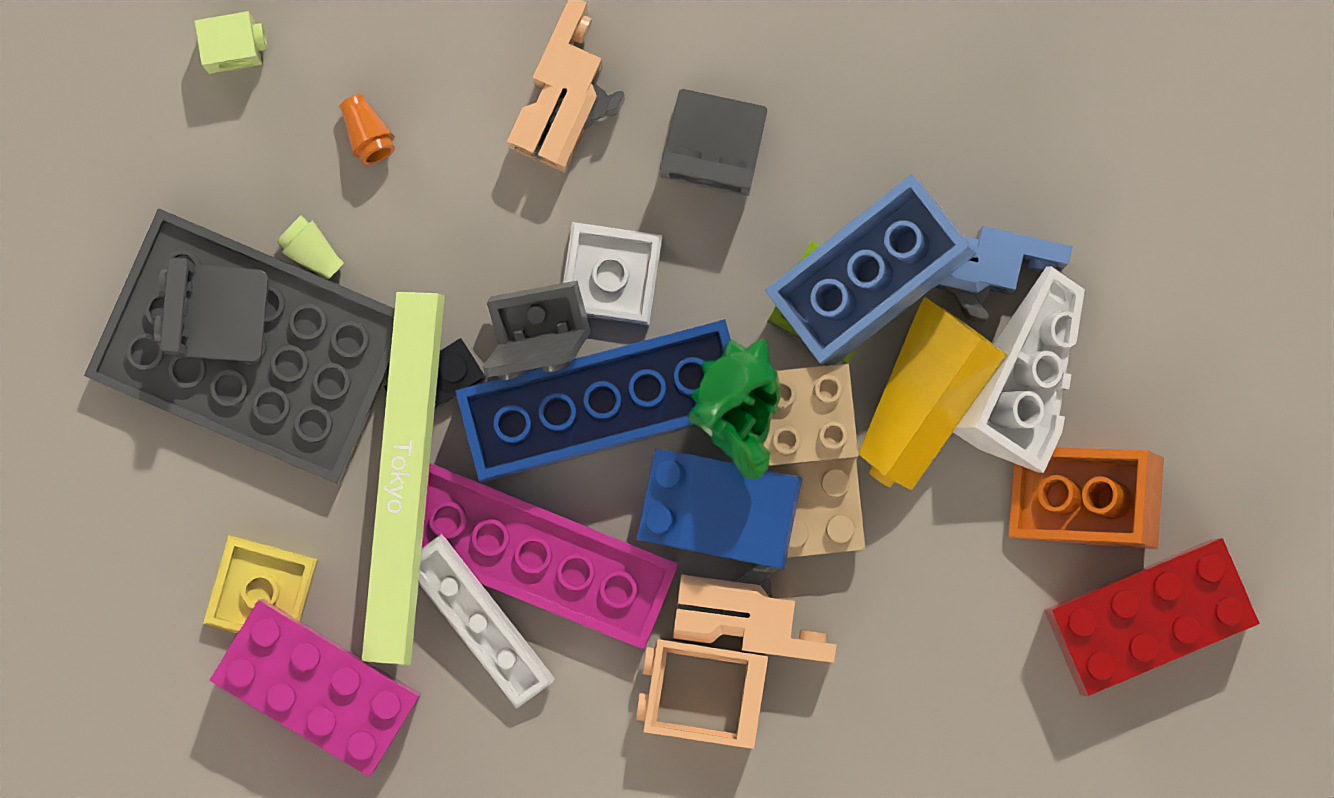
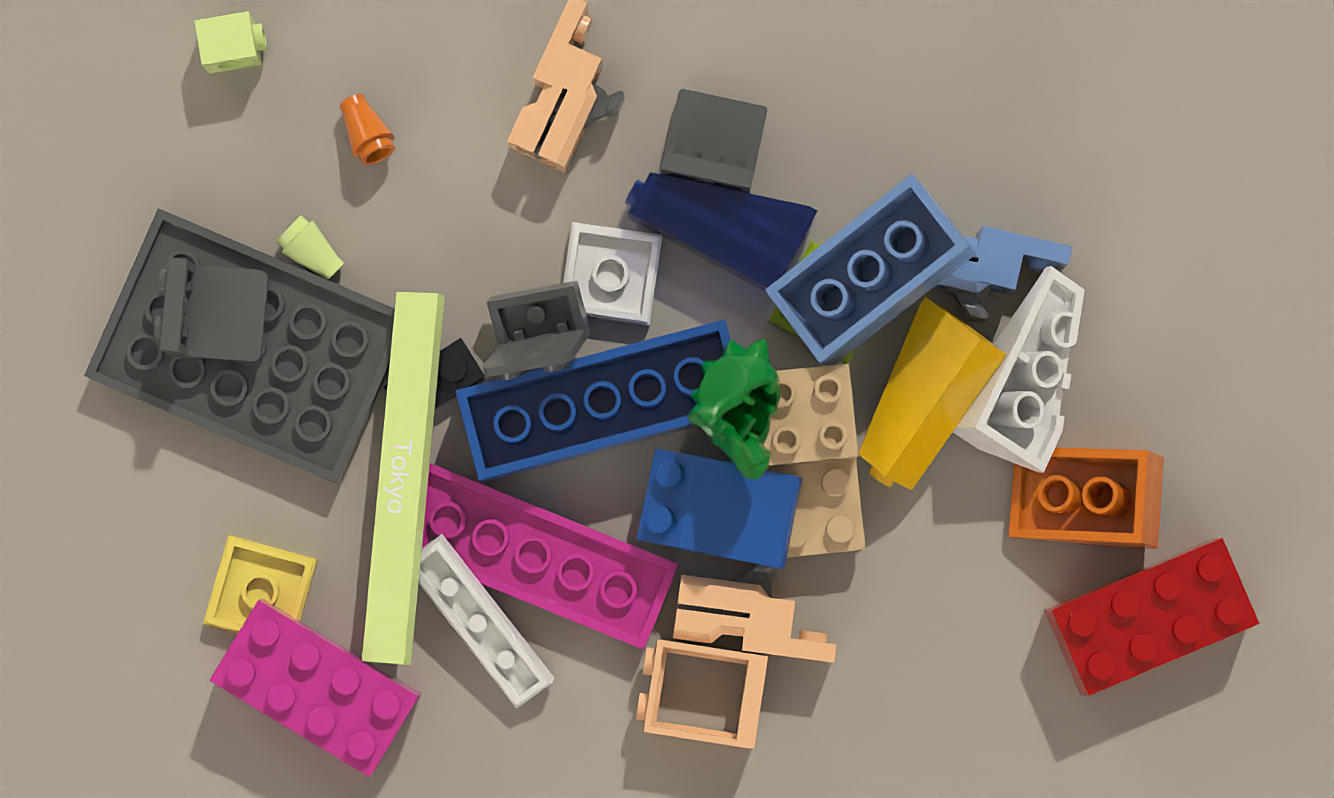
none -> clear blue slope [625,172,818,293]

